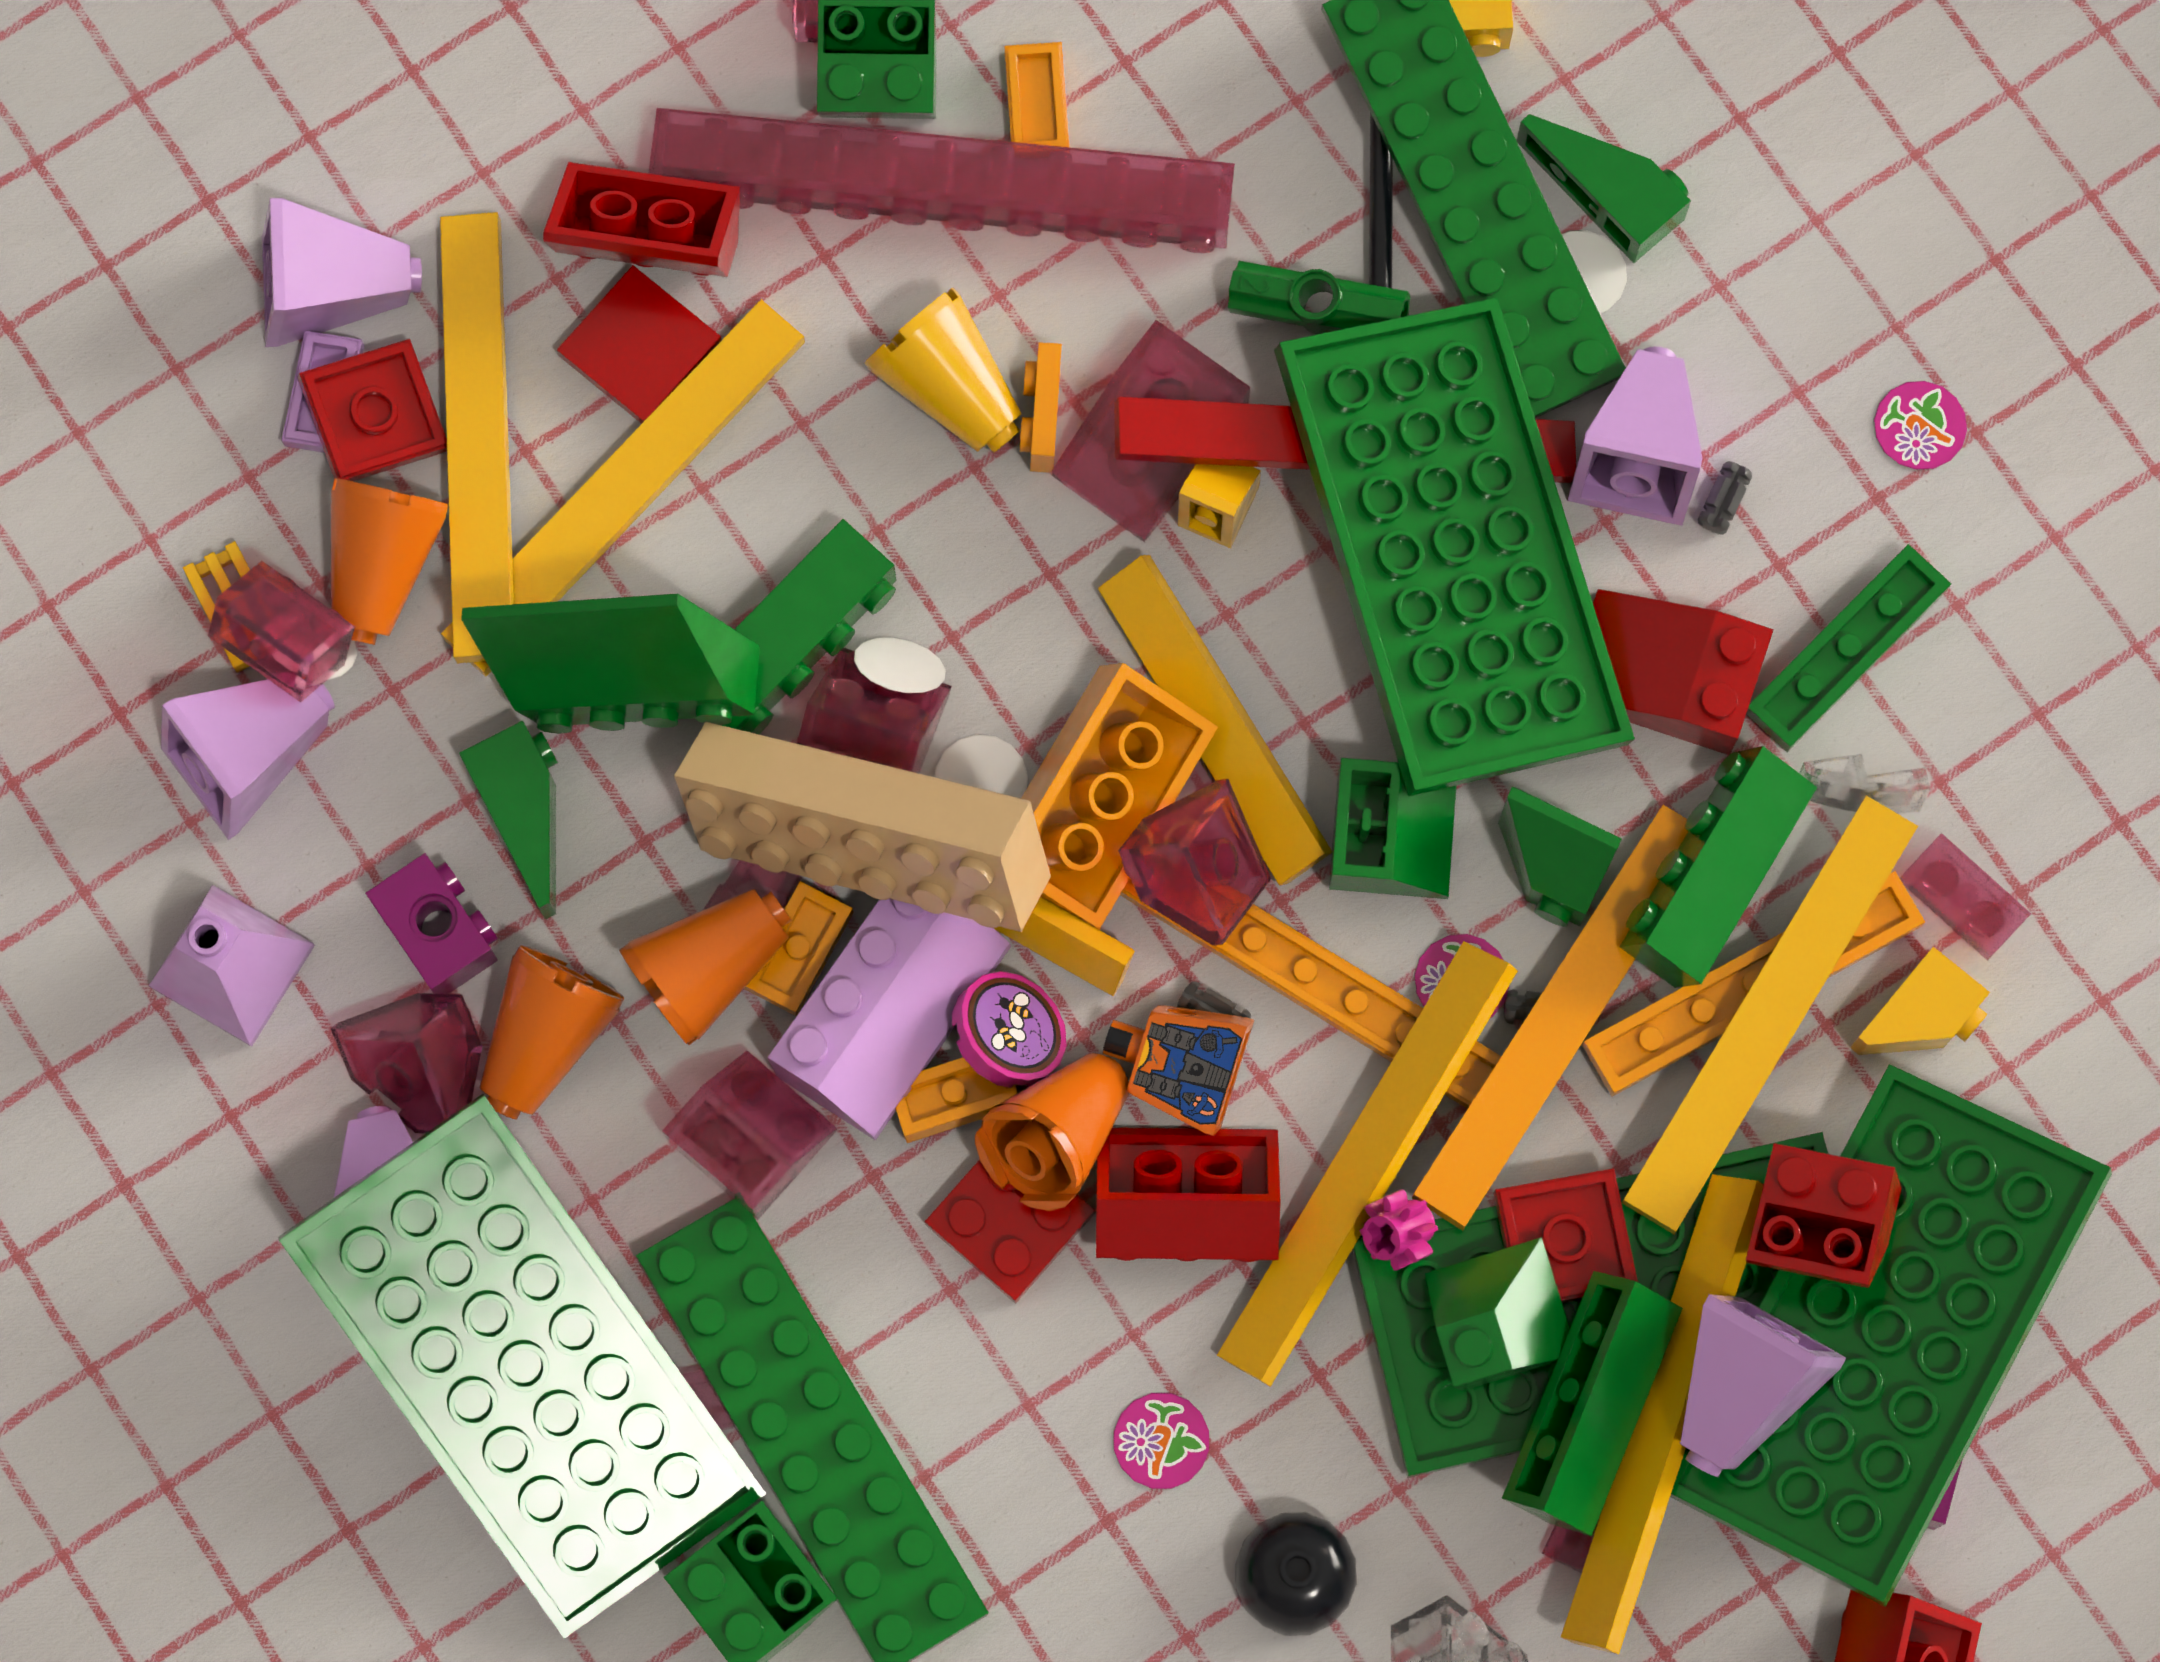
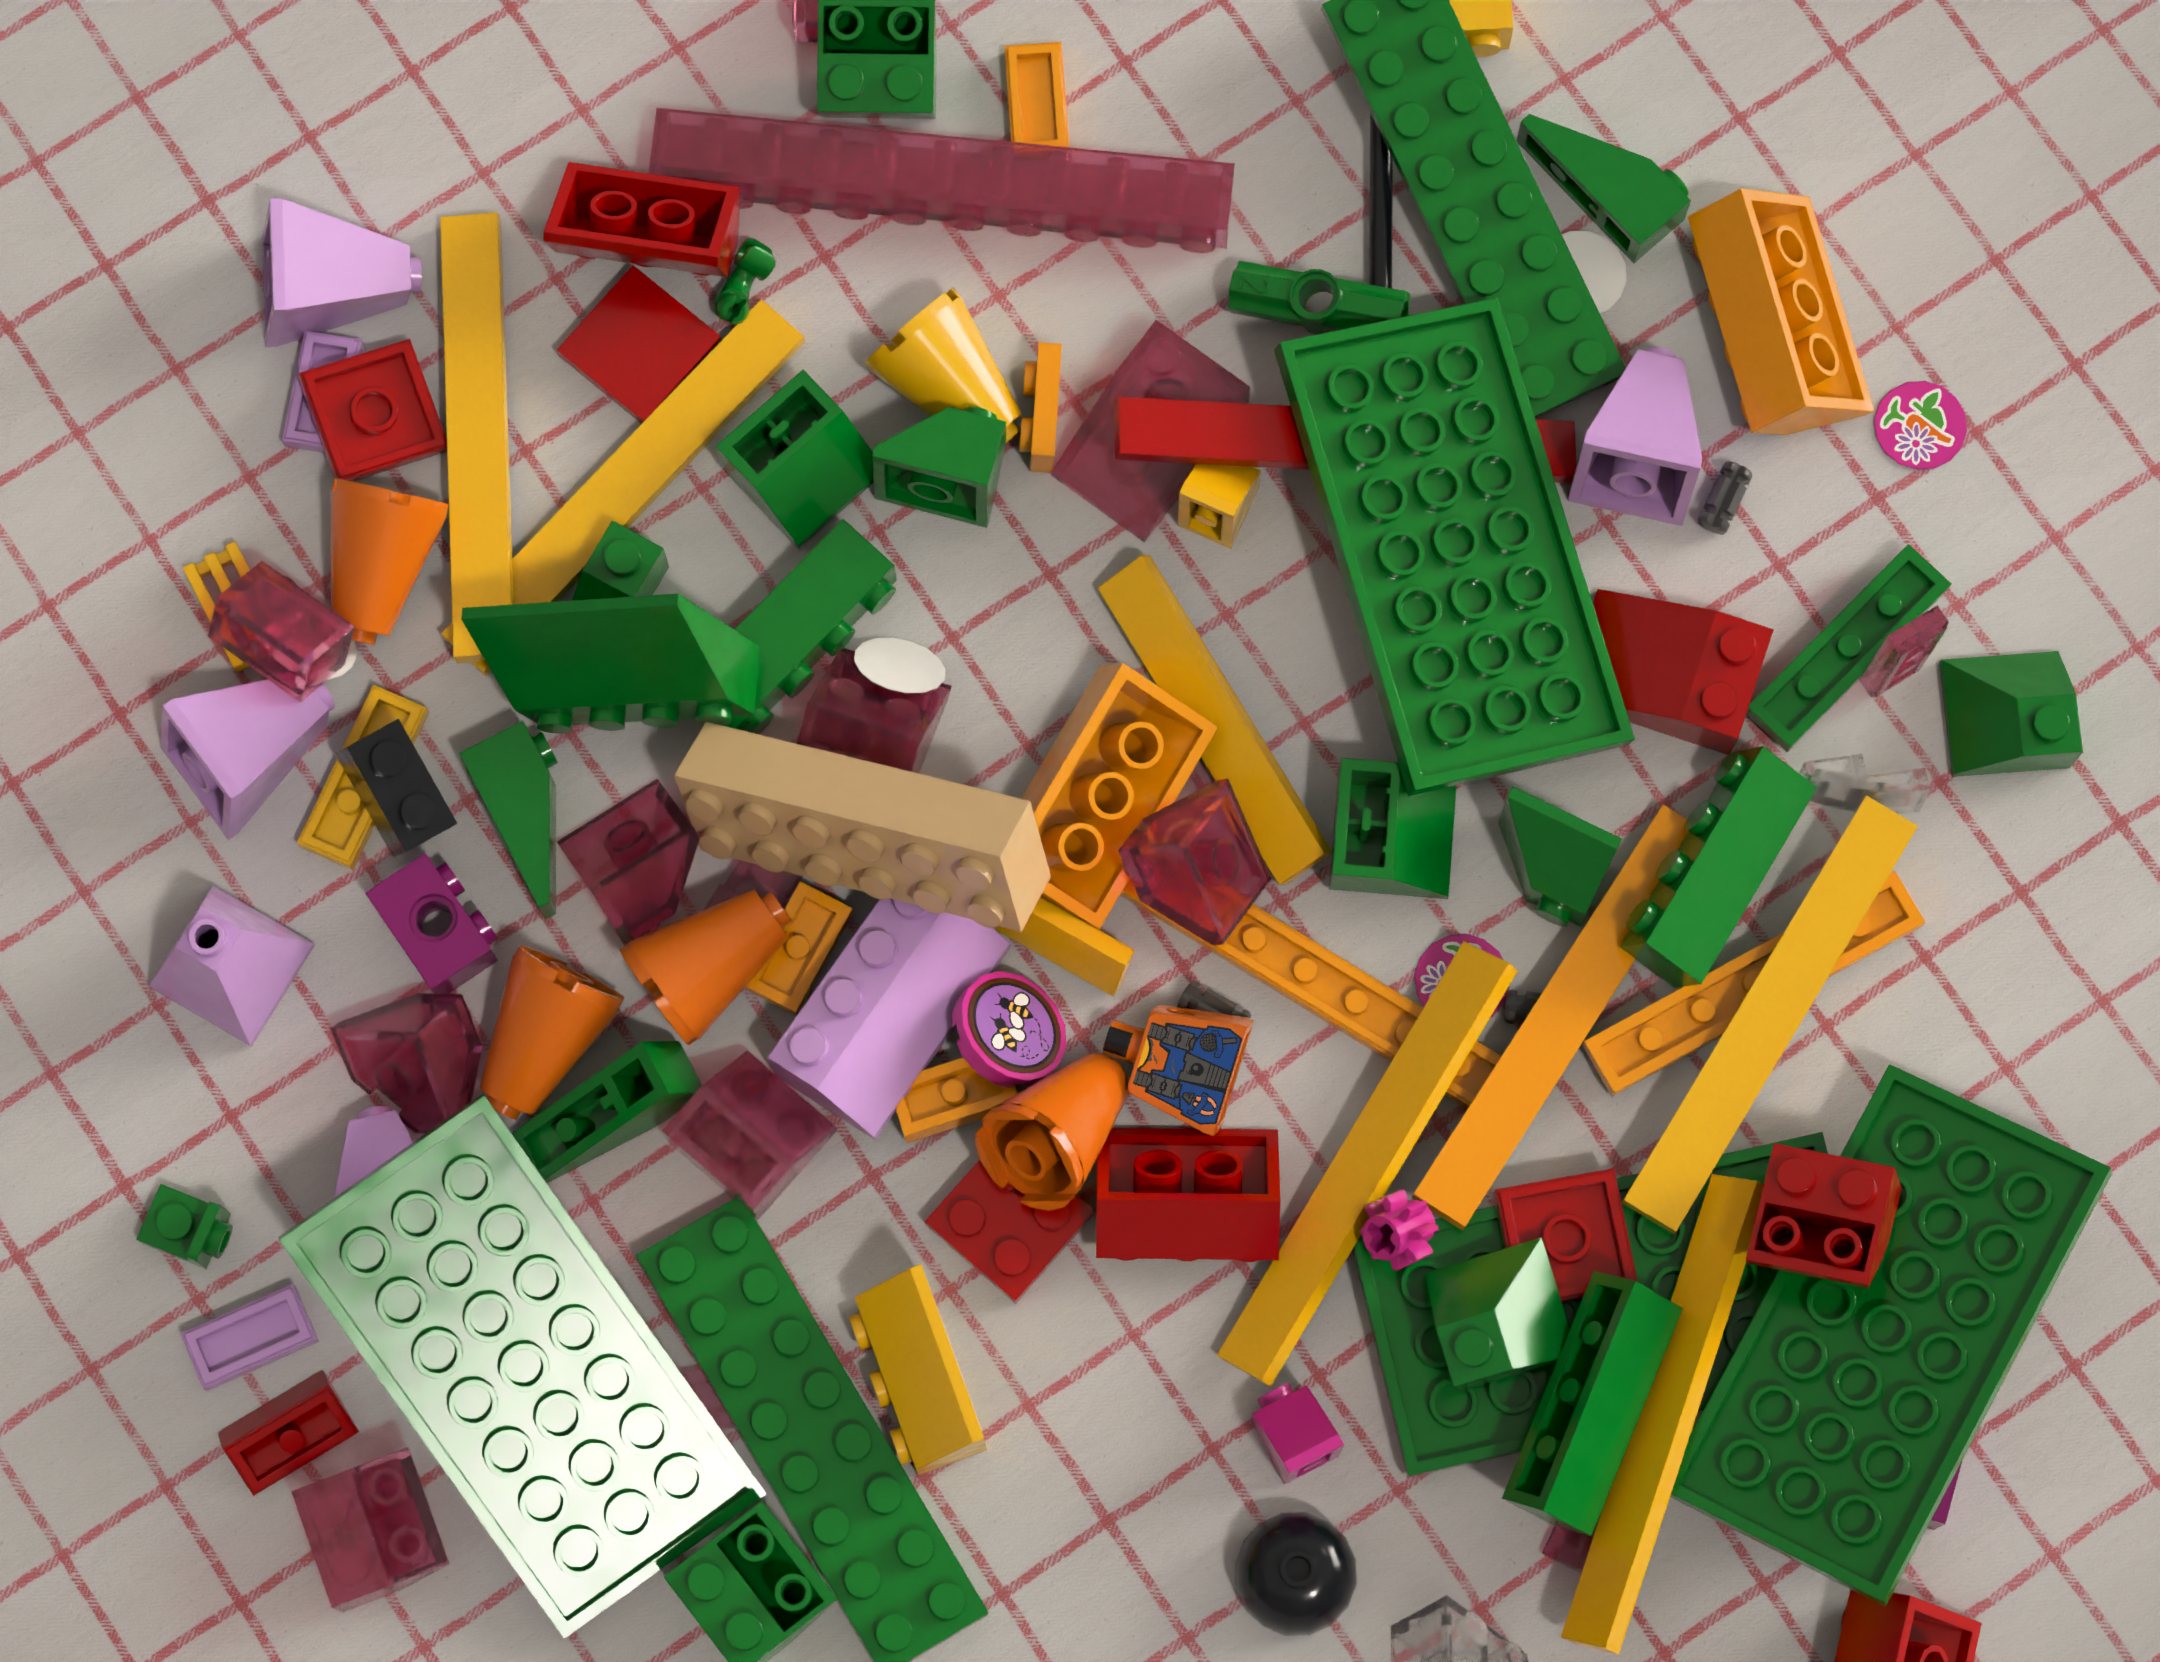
white sticker [935,734,1028,798] -> none
sticker [1114,1393,1209,1489] -> none
lavender slope [1680,1294,1846,1477] -> none
yellow slope [1850,947,1990,1055] -> none
clear pink plate [1900,833,2031,961] -> none
none -> green bracket [136,1184,233,1269]
none -> lavender tile [181,1284,319,1391]
none -> red slope [218,1371,359,1496]
none -> clear pink slope [291,1447,450,1613]
none -> yellow tile [297,684,429,870]
none -> black brick [335,719,458,857]
none -> green slope [512,1041,706,1183]
none -> clear pink slope [557,779,700,946]
none -> green slope [571,521,669,601]
none -> green arm [715,238,776,325]
none -> green slope [715,369,874,549]
none -> yellow slope [848,1264,987,1476]
none -> green slope [872,407,1006,528]
none -> dark pink slope [1251,1383,1344,1484]
none -> light orange slope [1688,188,1874,435]
none -> clear pink tile [1860,605,1949,698]
none -> green slope [1939,651,2083,777]

